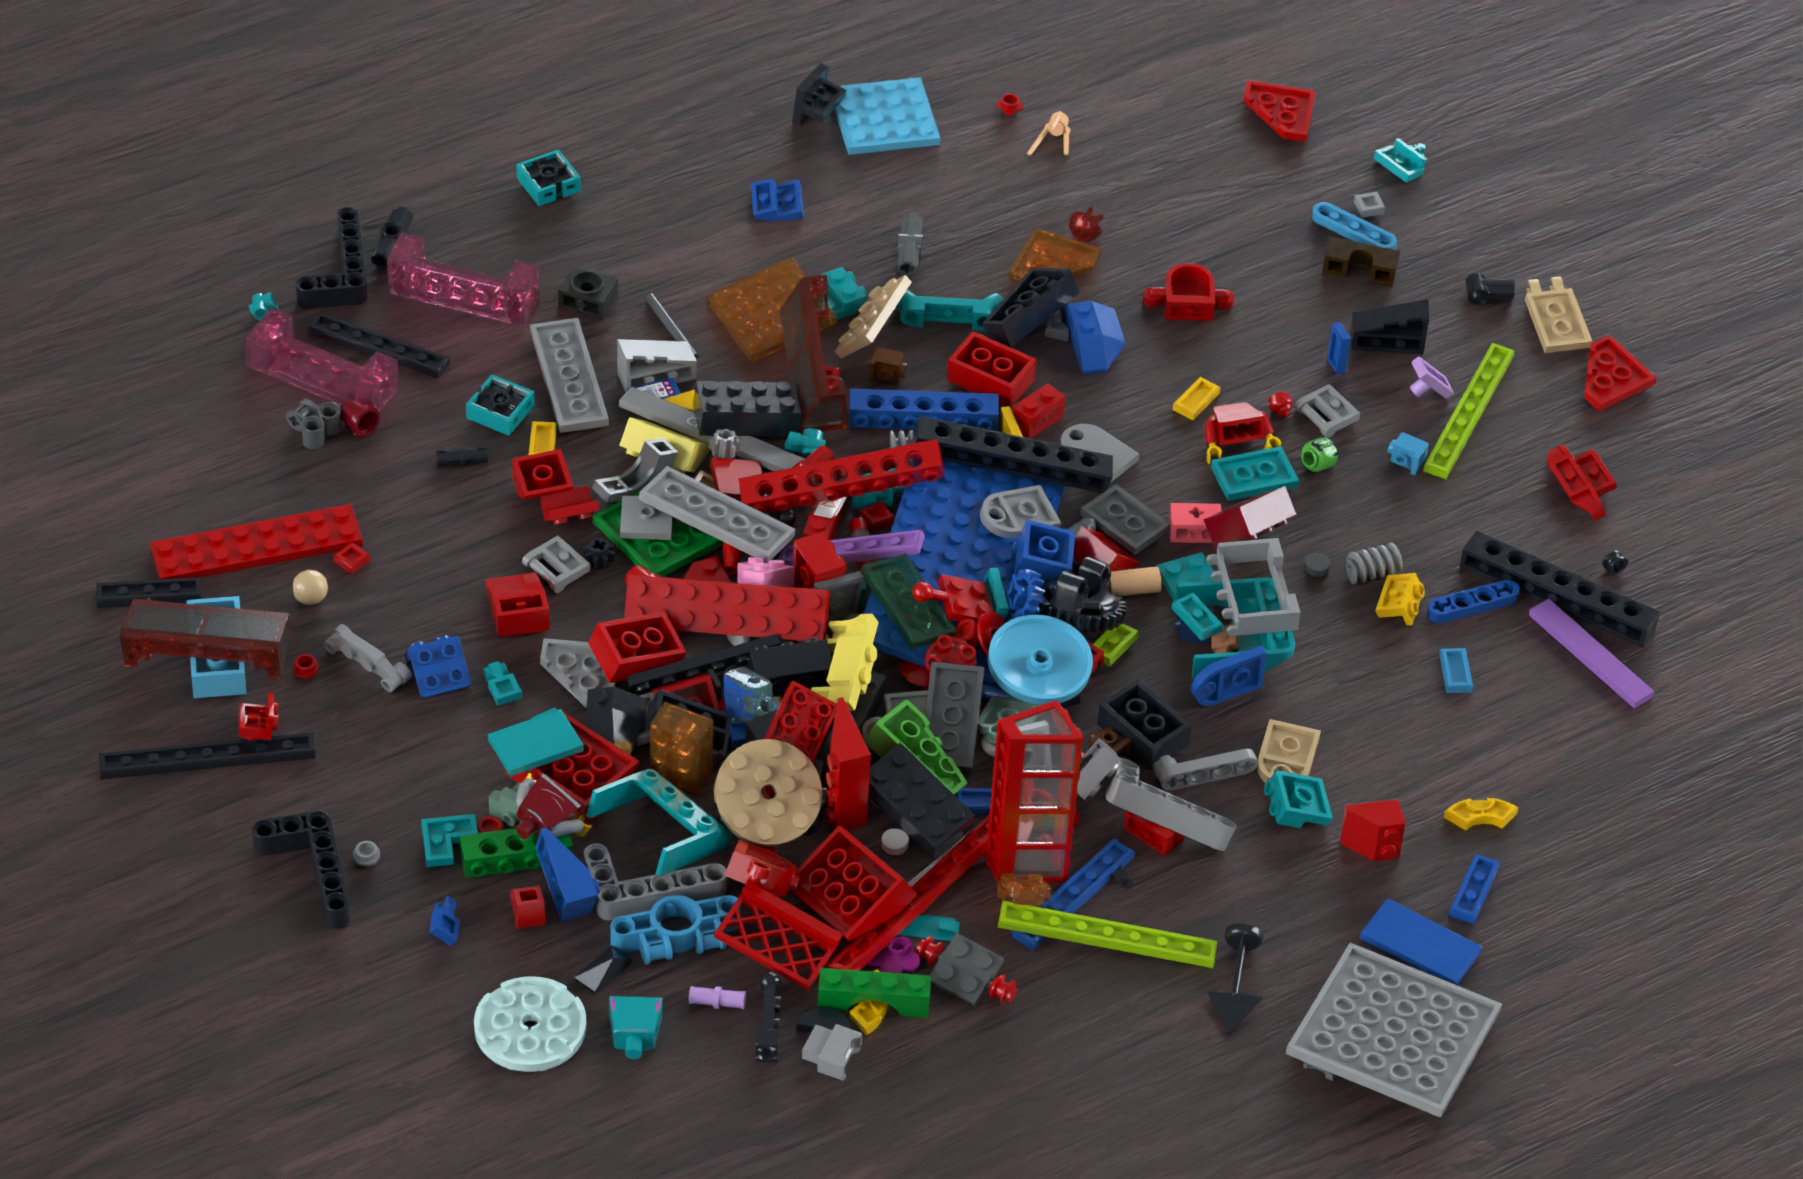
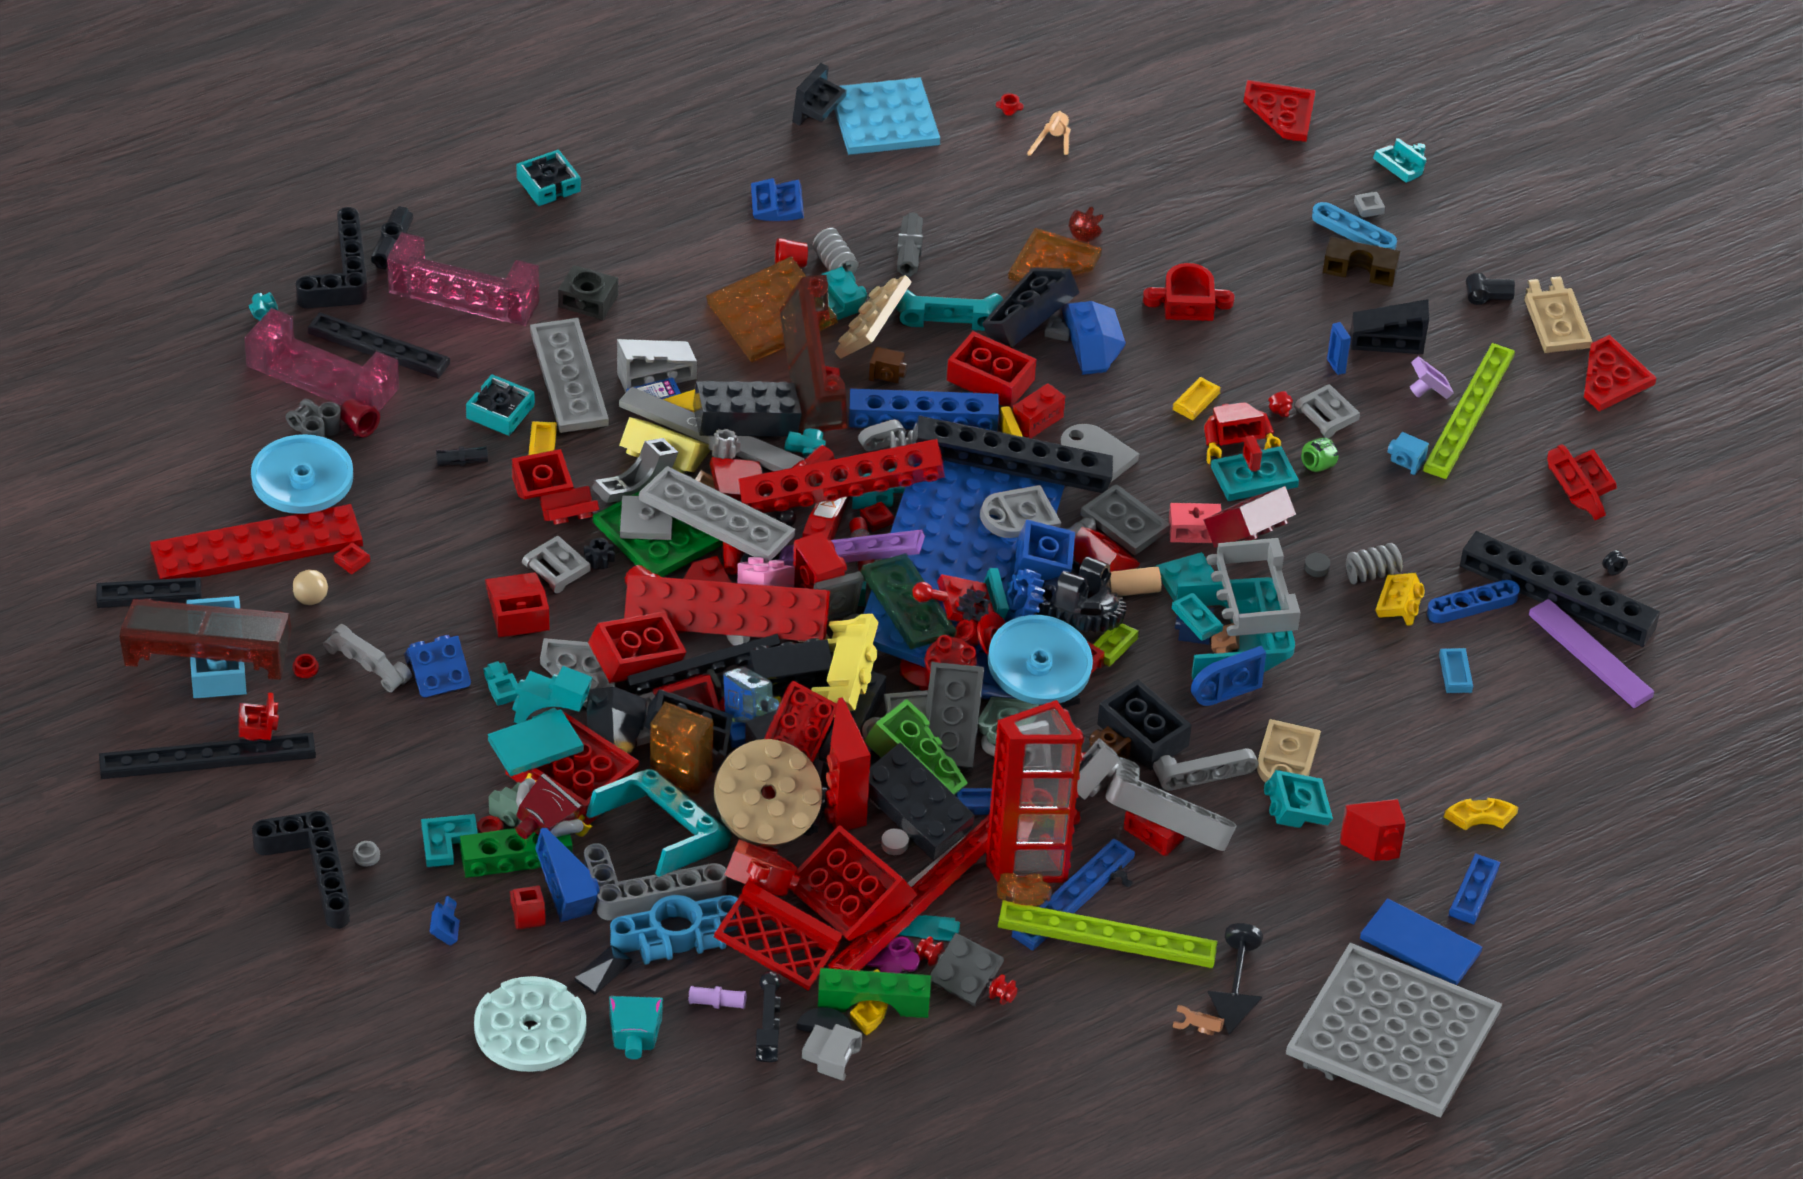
dark grey bar [645,294,699,360] -> none
none -> medium azure dish [251,435,353,514]
none -> teal arch [512,666,592,724]
none -> red piece [775,238,808,270]
none -> light grey piece [813,228,859,274]
none -> light grey beam [858,419,906,451]
none -> black gear [957,589,991,622]
none -> nougat plate [1173,1005,1225,1035]
none -> red tile [1243,435,1262,471]

